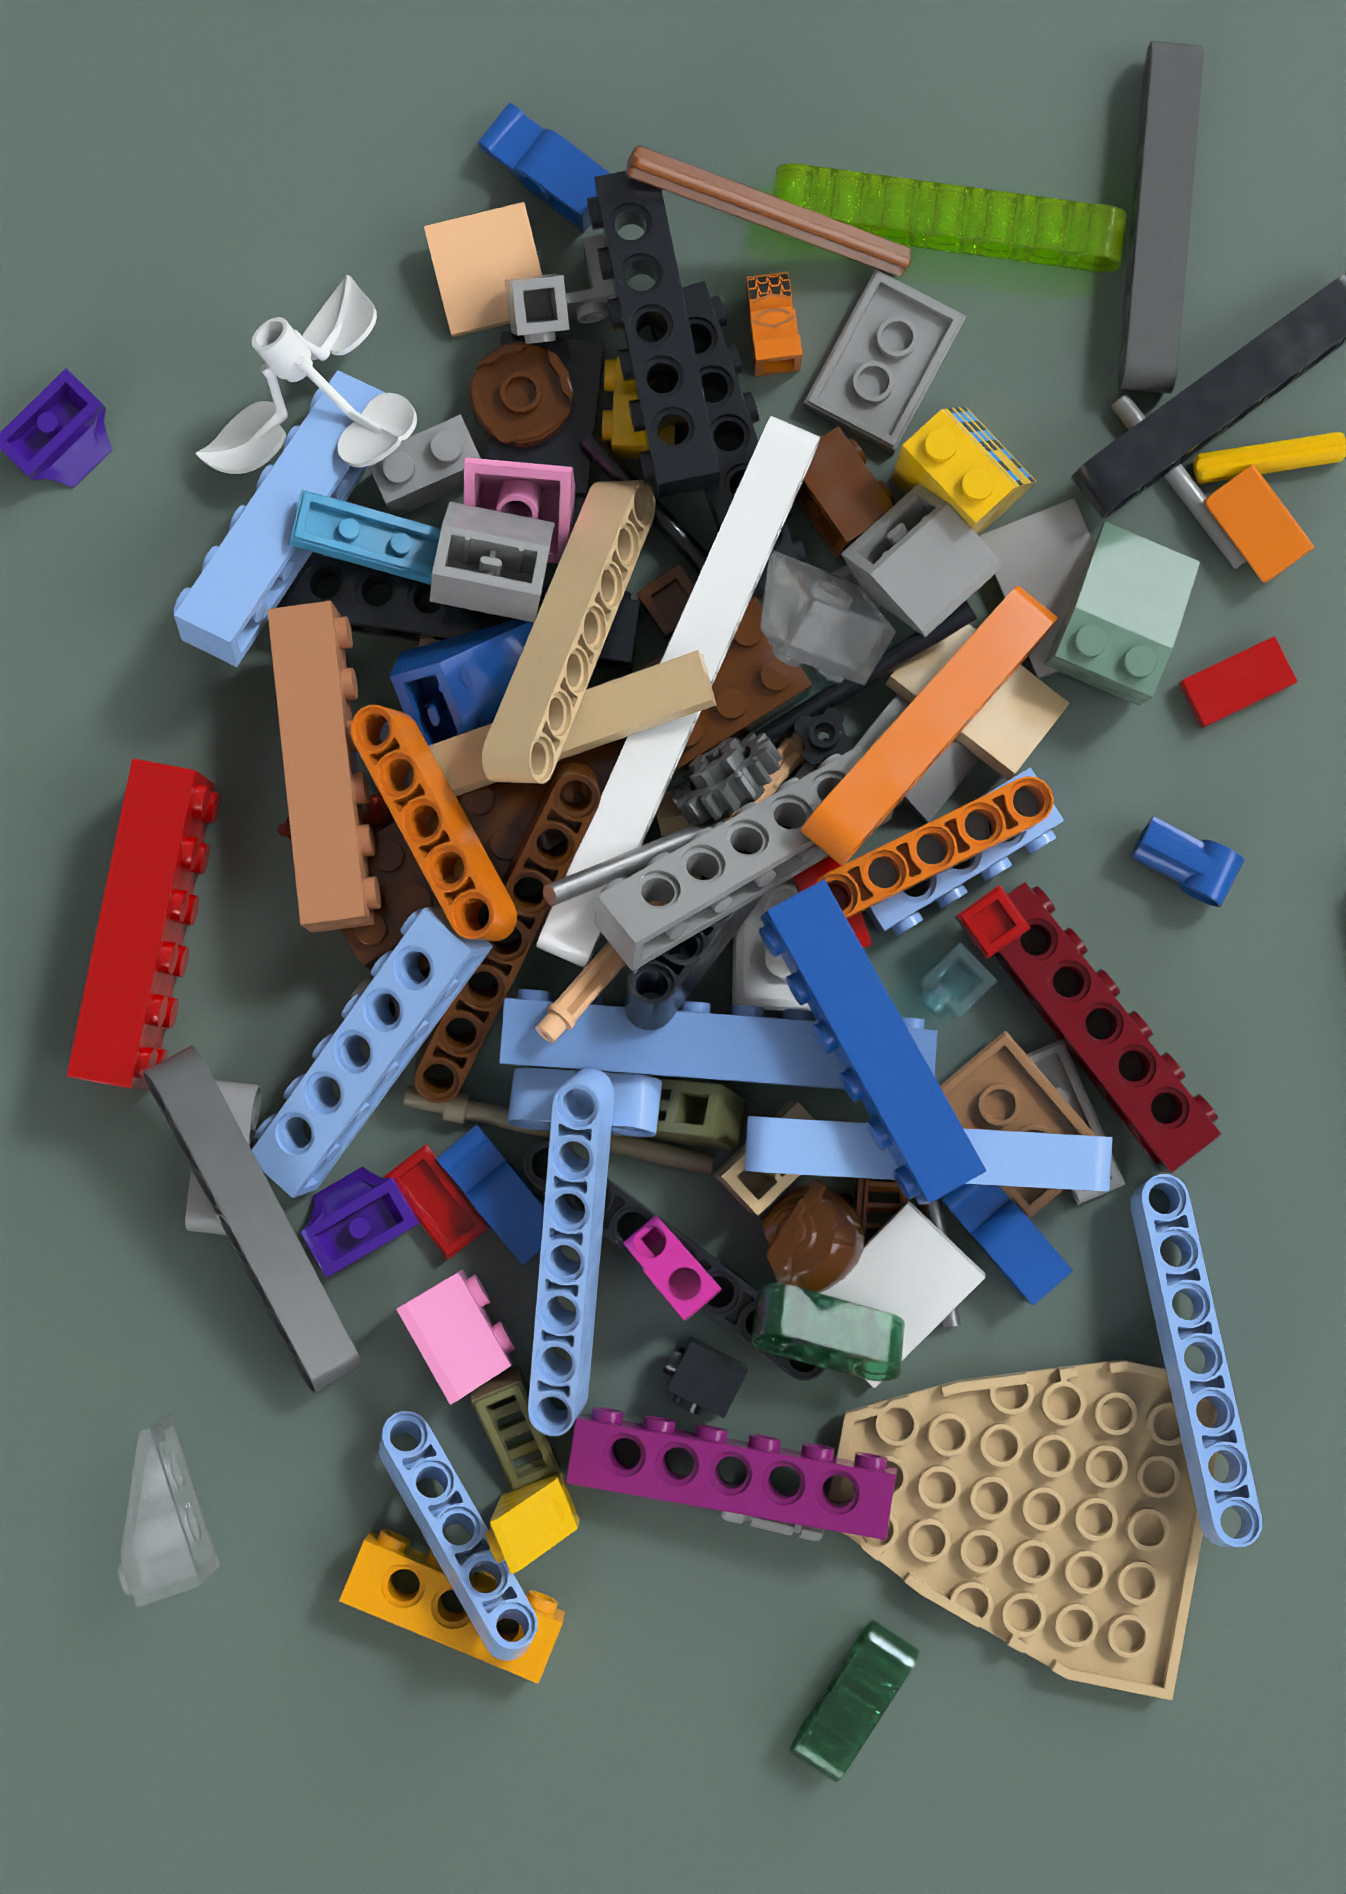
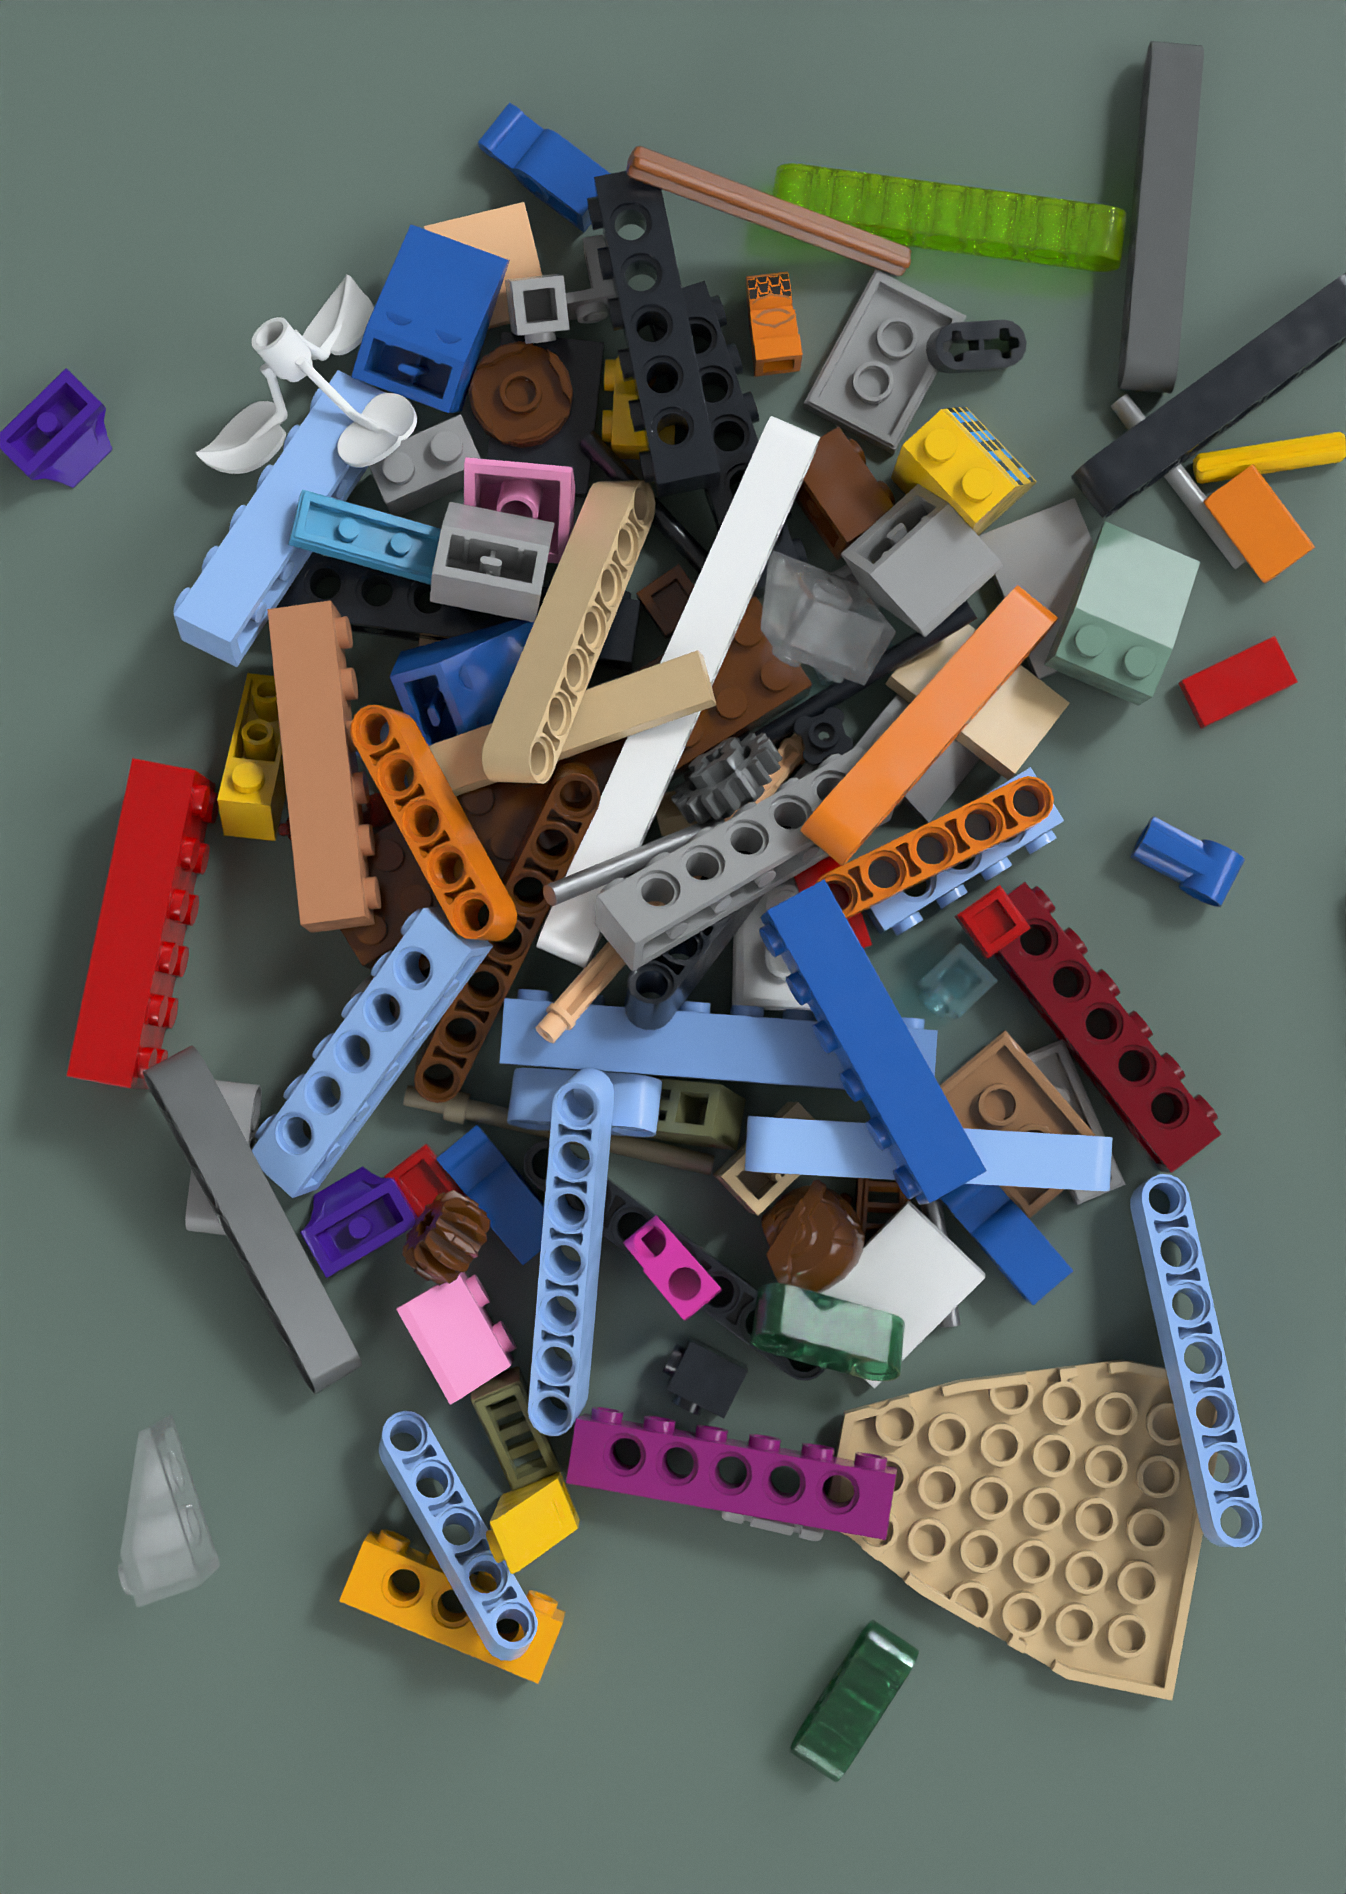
none -> yellow slope [217,673,286,841]
none -> blue slope [351,224,510,413]
none -> reddish brown gear [402,1190,491,1286]
none -> black beam [926,320,1027,374]

